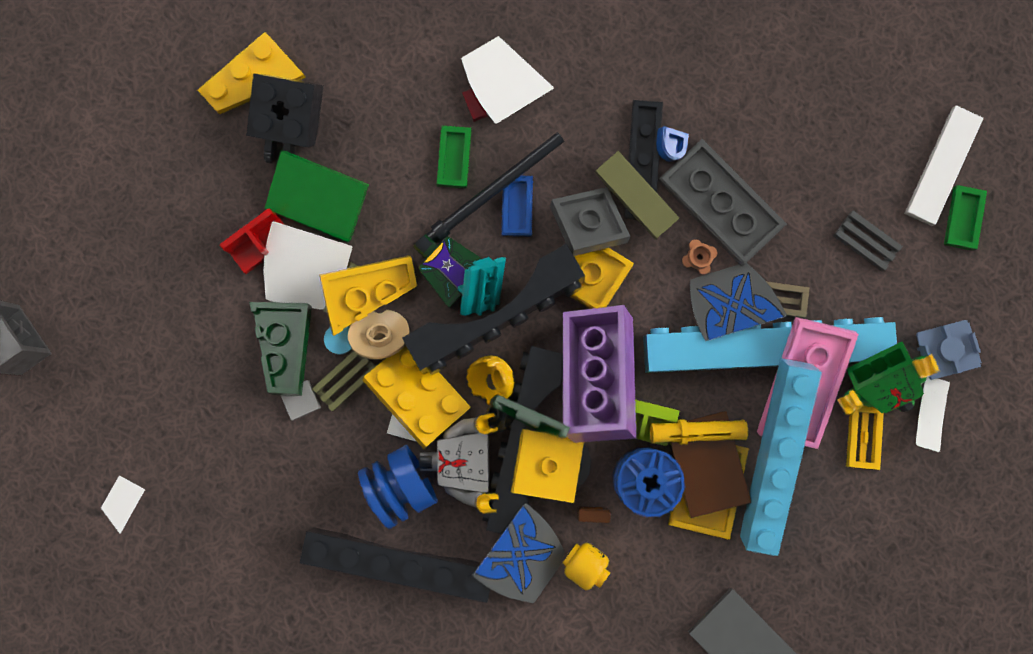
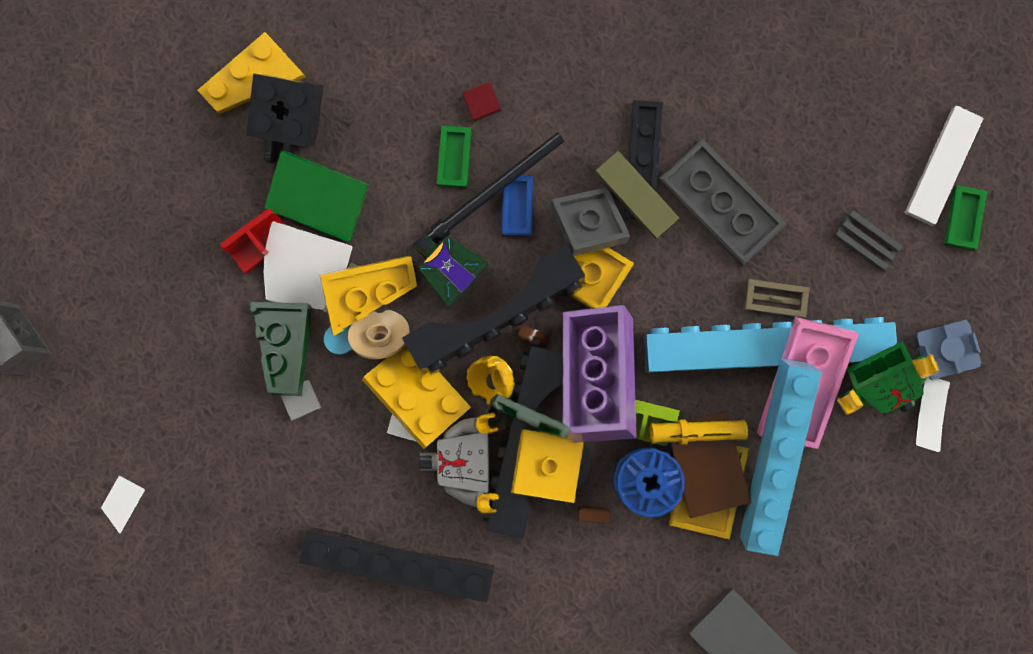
olive tile [312,351,376,412] -> none
blue wheel [358,445,438,529] -> none
teal piece [458,257,506,316] -> none
white sticker [461,36,554,124] -> none
sticker [473,503,565,603] -> none
yellow head [562,542,610,590] -> none
tile [656,126,689,162] -> none
nougat plate [682,240,717,275] -> none
sticker [690,263,787,341] -> none
yellow tile [846,406,884,470] -> none
none -> reddish brown tile [518,325,550,347]

